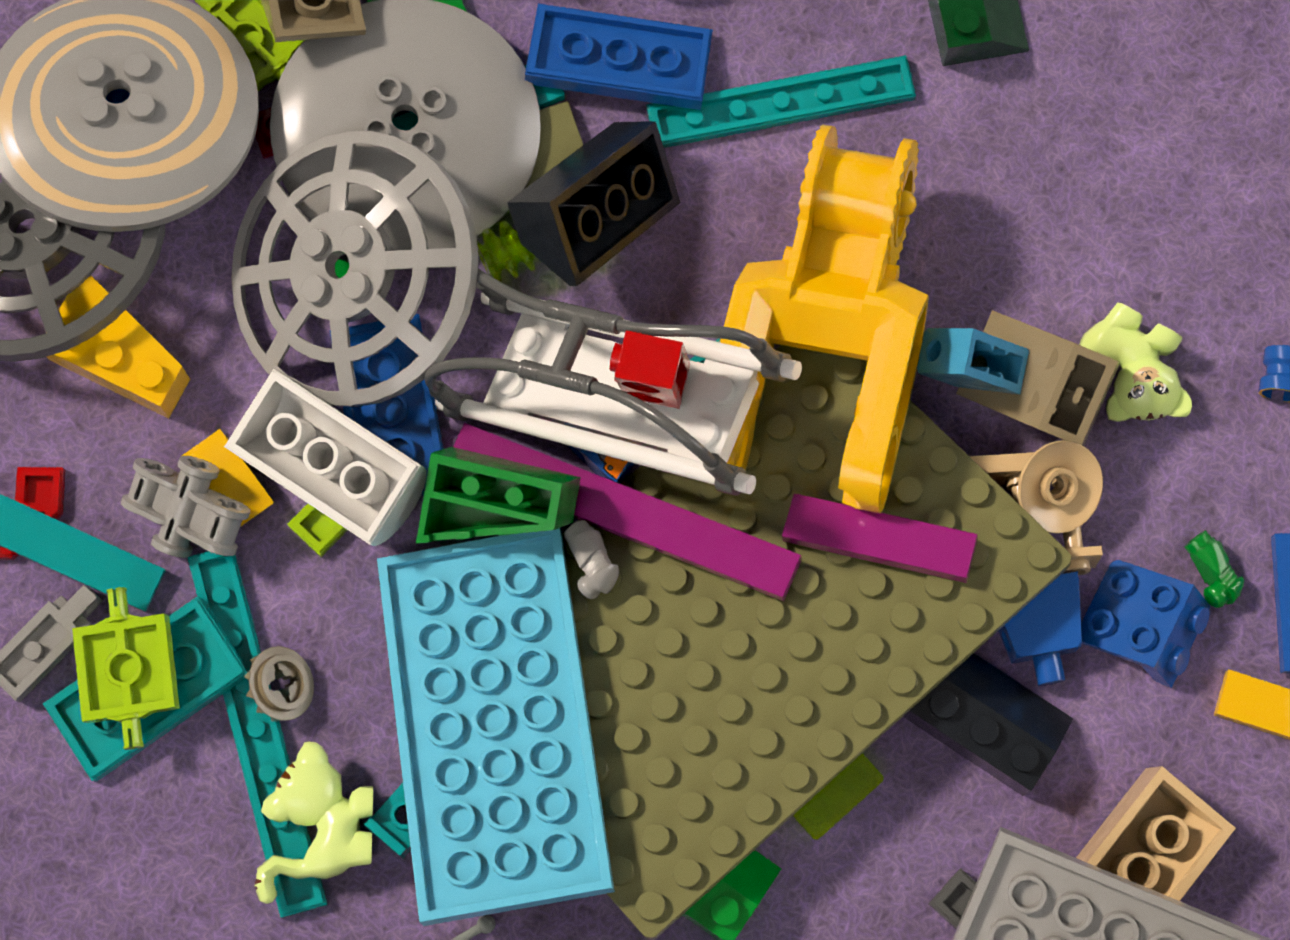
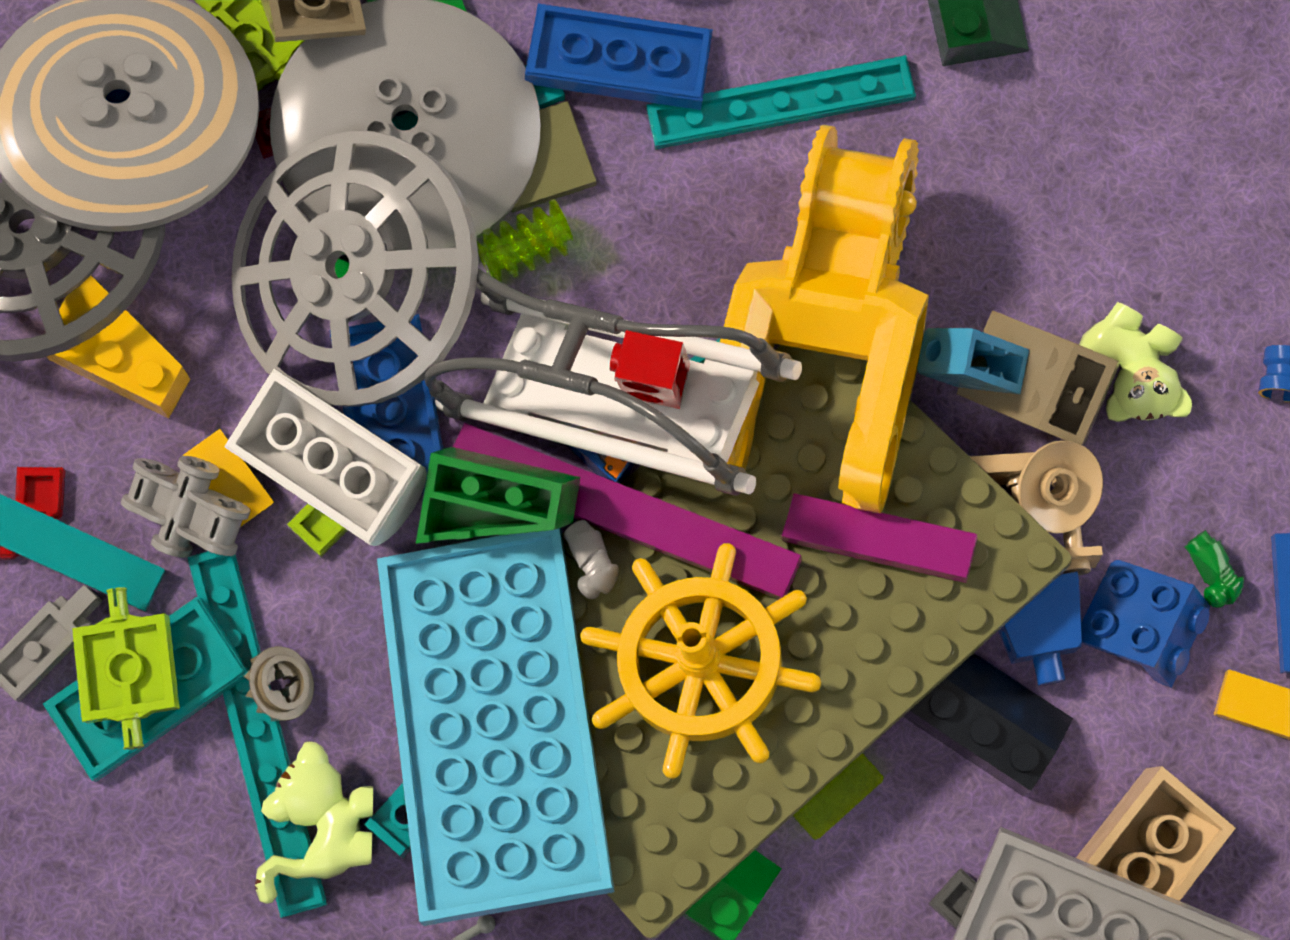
black slope [507,121,681,286] -> none
none -> yellow piece [580,543,821,779]

